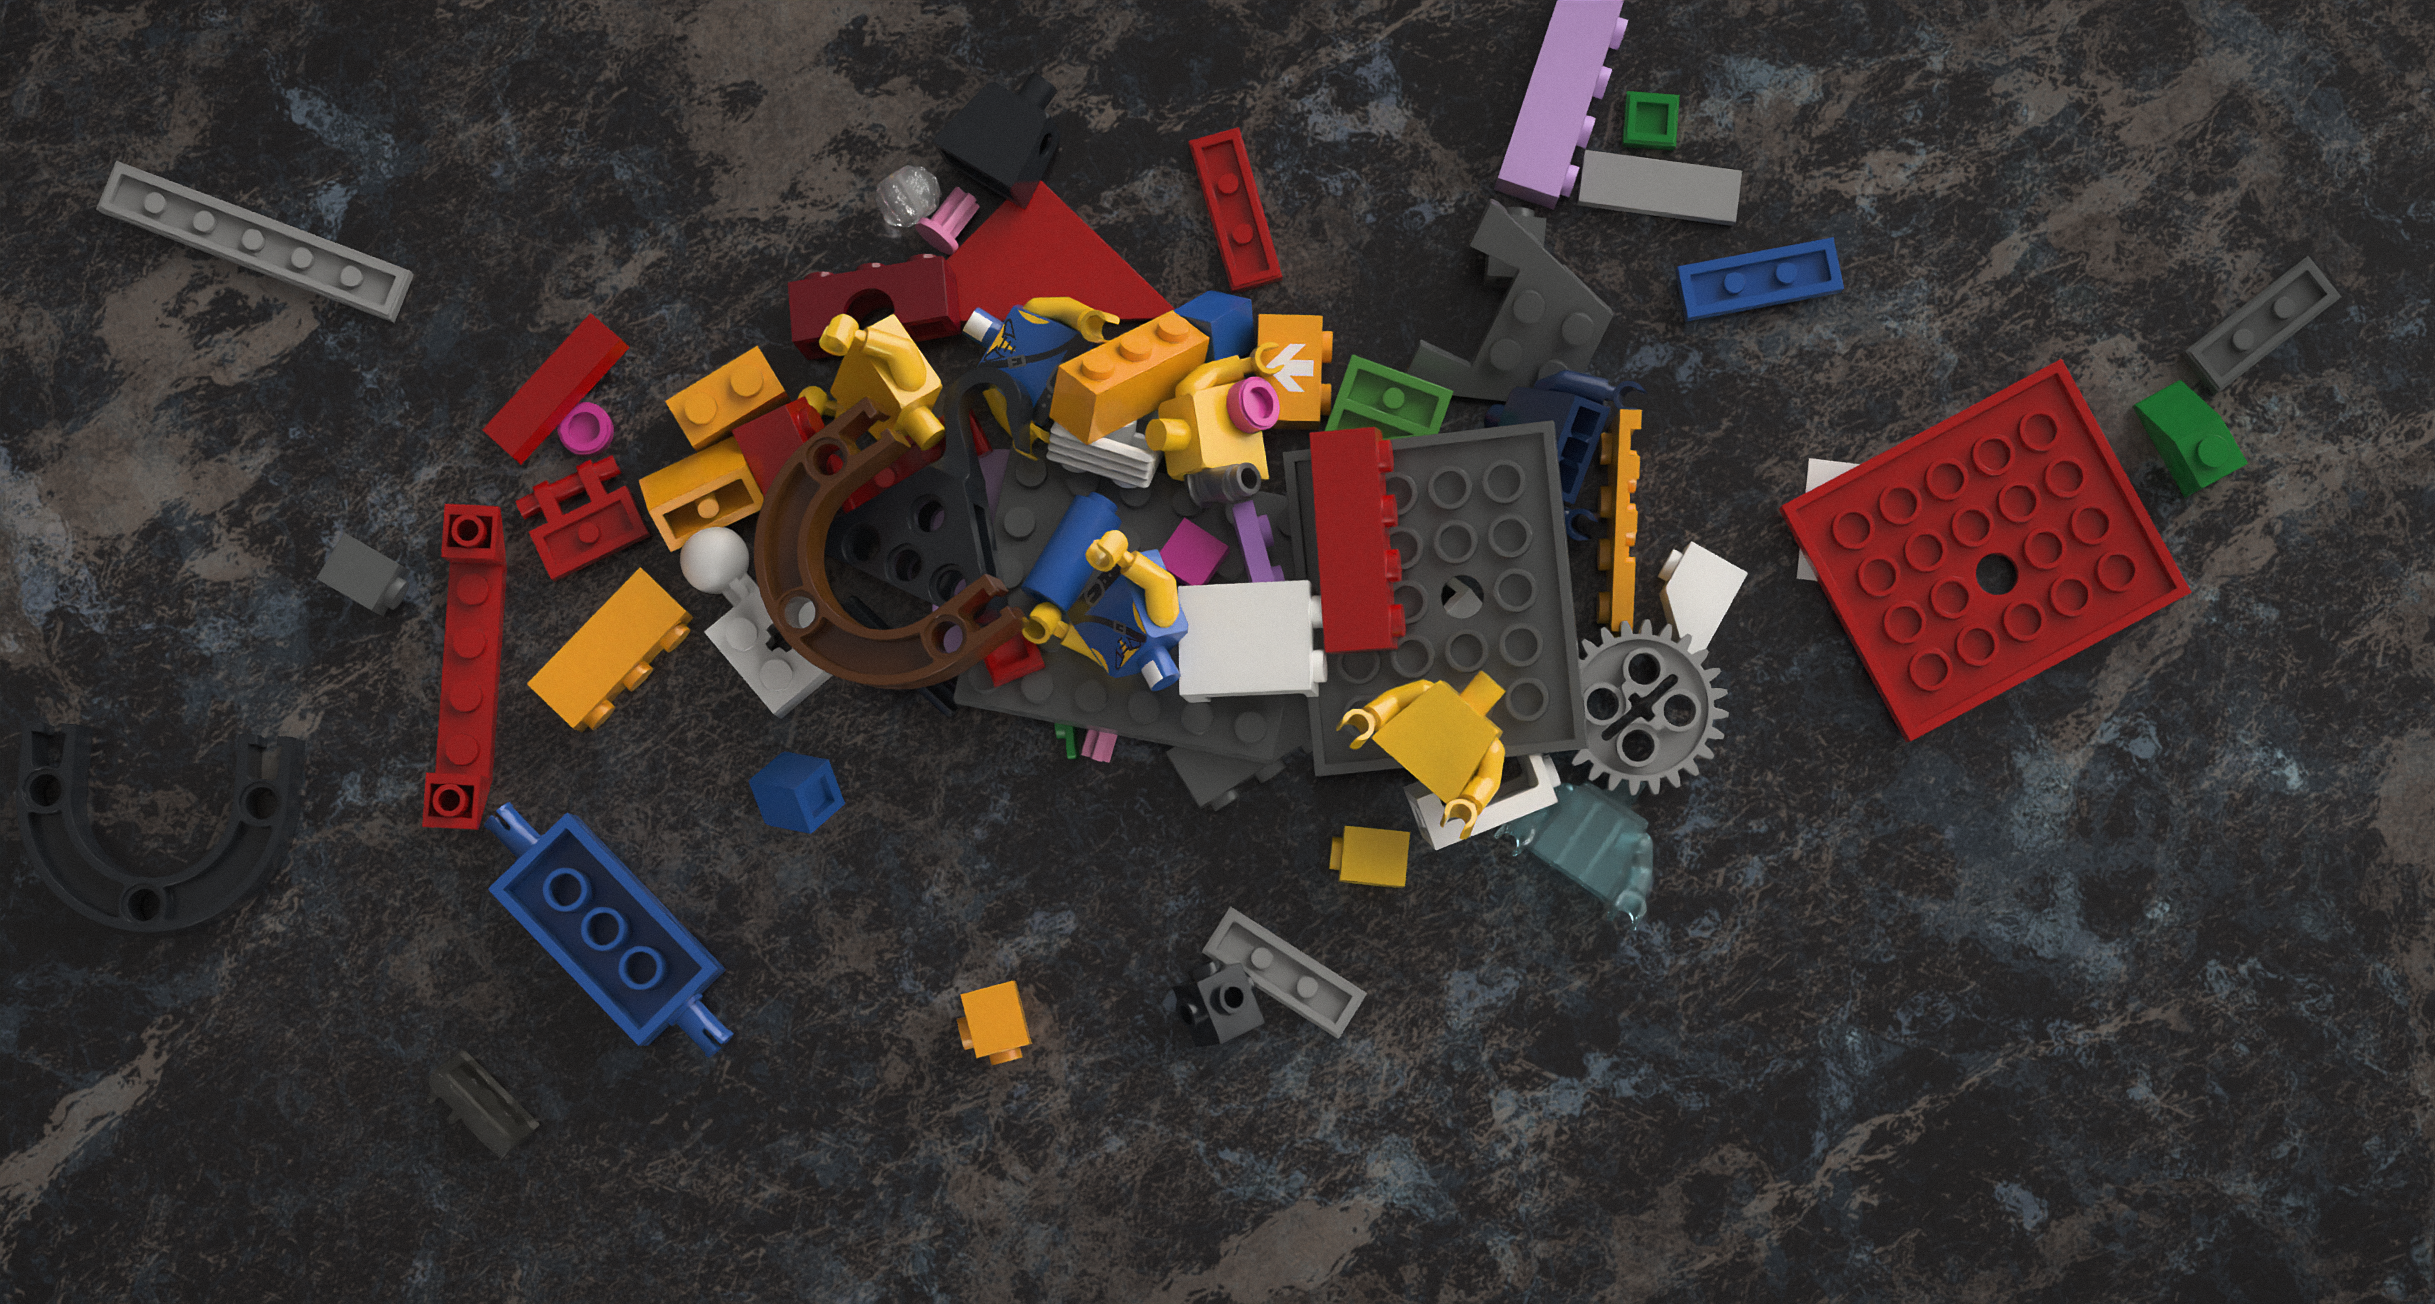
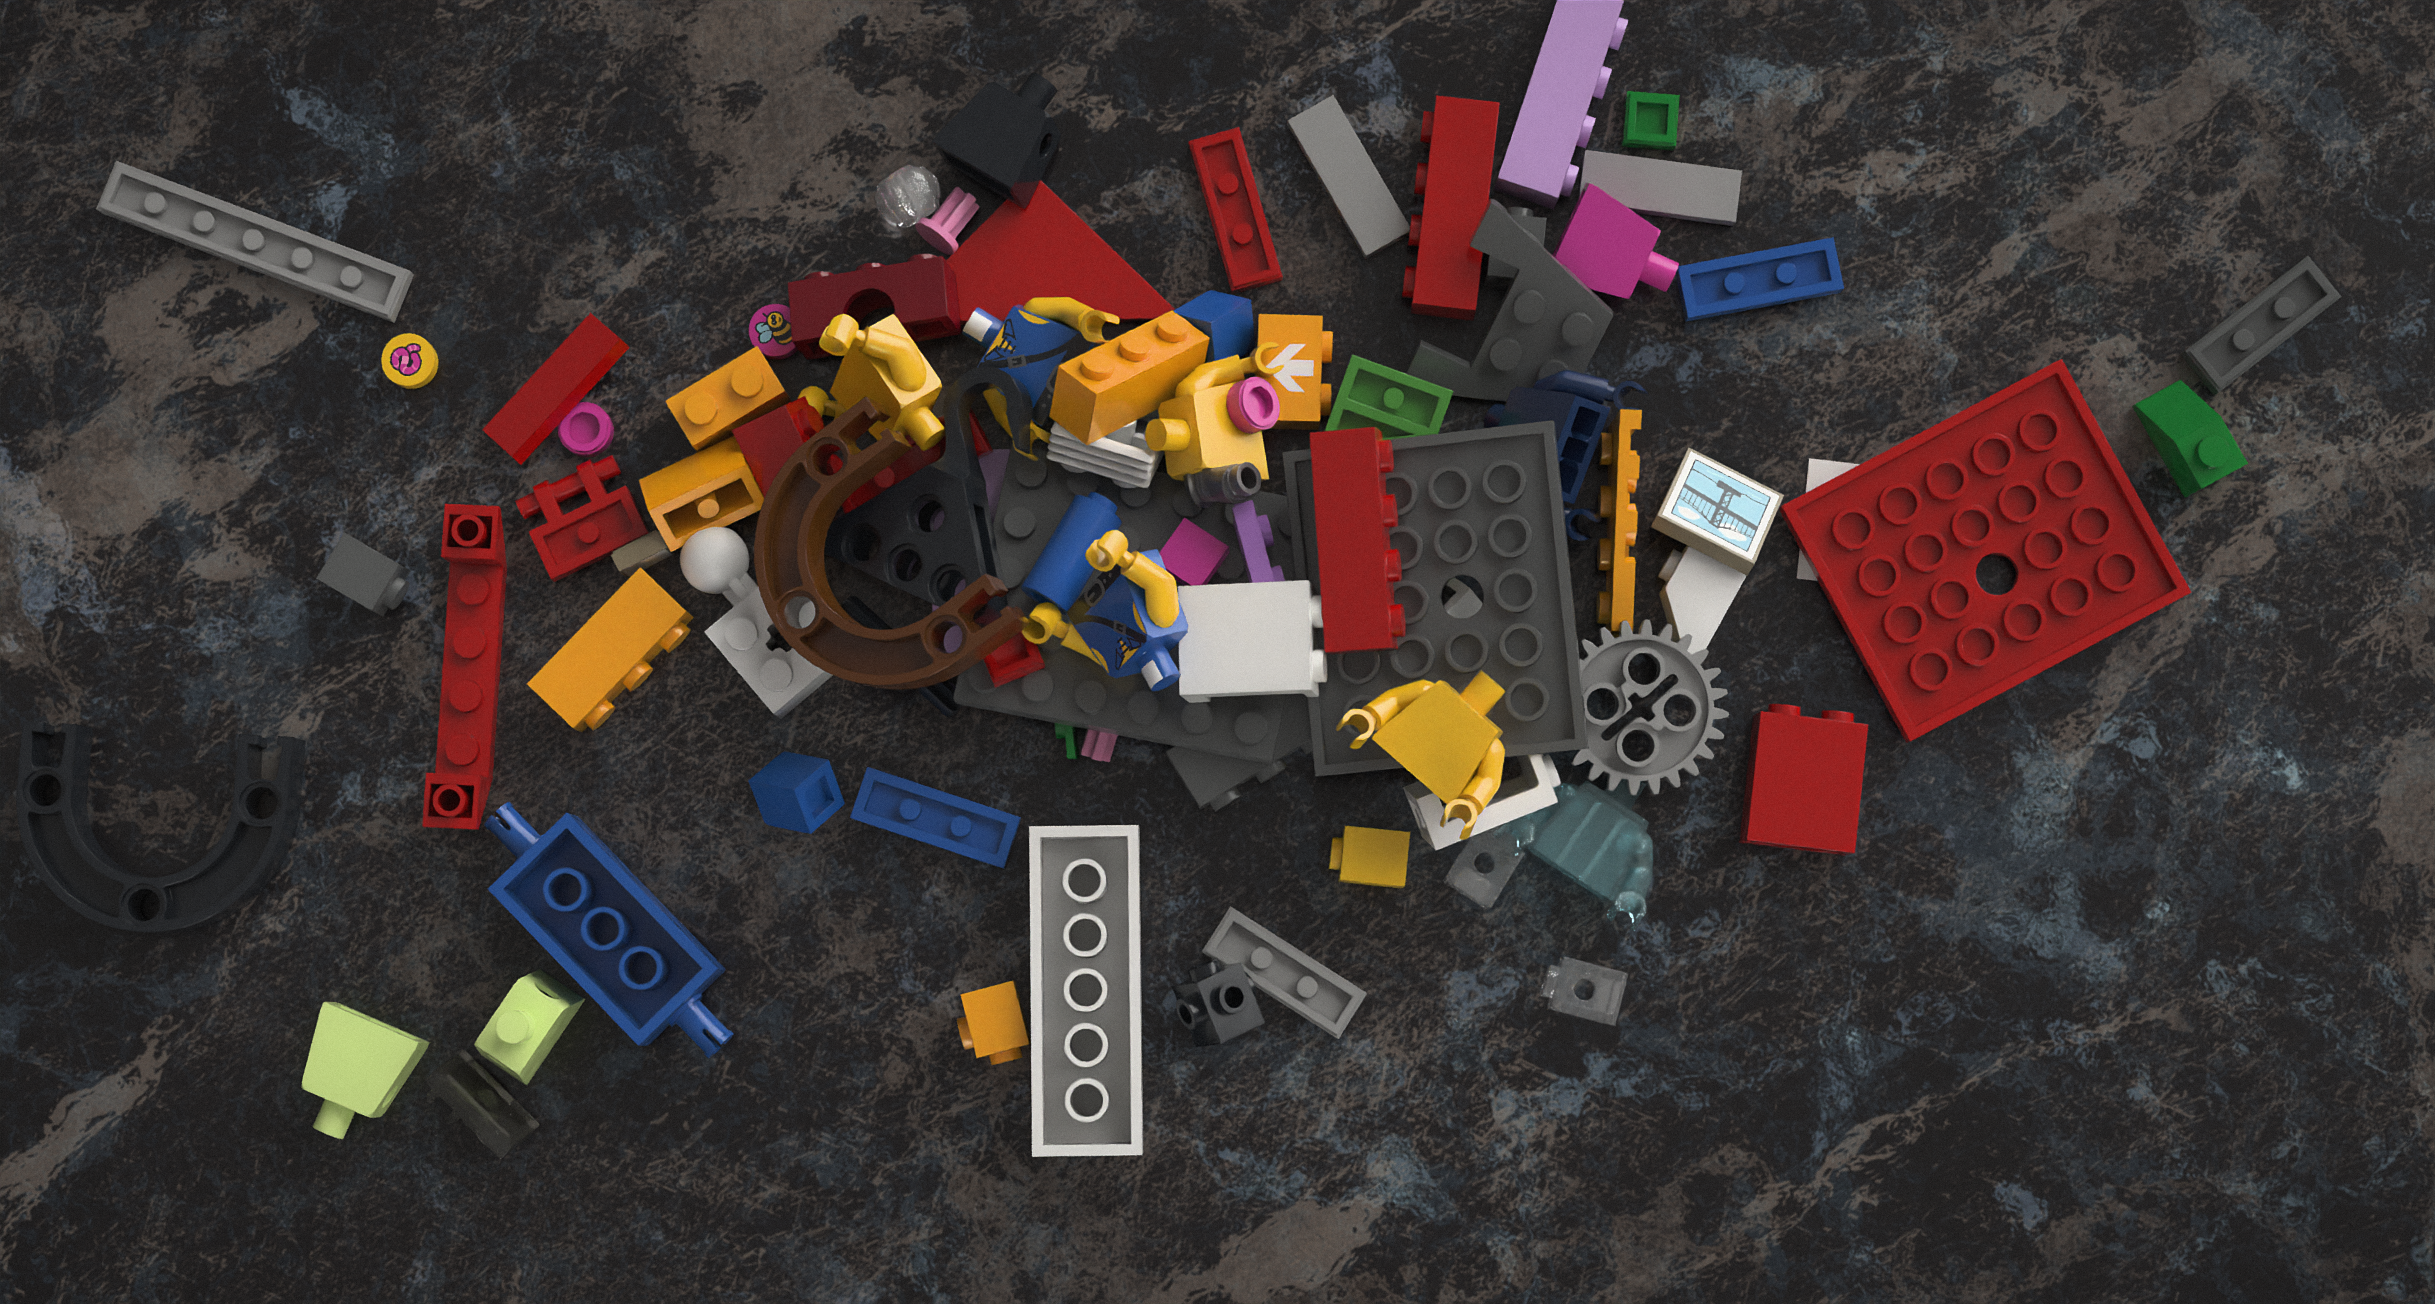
none -> yellowish green torso [301,1002,430,1139]
none -> yellow tile [381,333,438,389]
none -> yellowish green torso [474,969,585,1085]
none -> dark tan tile [611,530,675,578]
none -> tile [749,304,798,360]
none -> blue plate [850,767,1022,869]
none -> white brick [1029,825,1143,1157]
none -> light grey tile [1287,95,1410,259]
none -> red brick [1402,95,1500,321]
none -> clear brick [1442,825,1525,910]
none -> clear brick [1541,956,1629,1026]
none -> dark pink torso [1552,182,1679,299]
none -> tile [1651,448,1784,576]
none -> red brick [1739,704,1868,856]

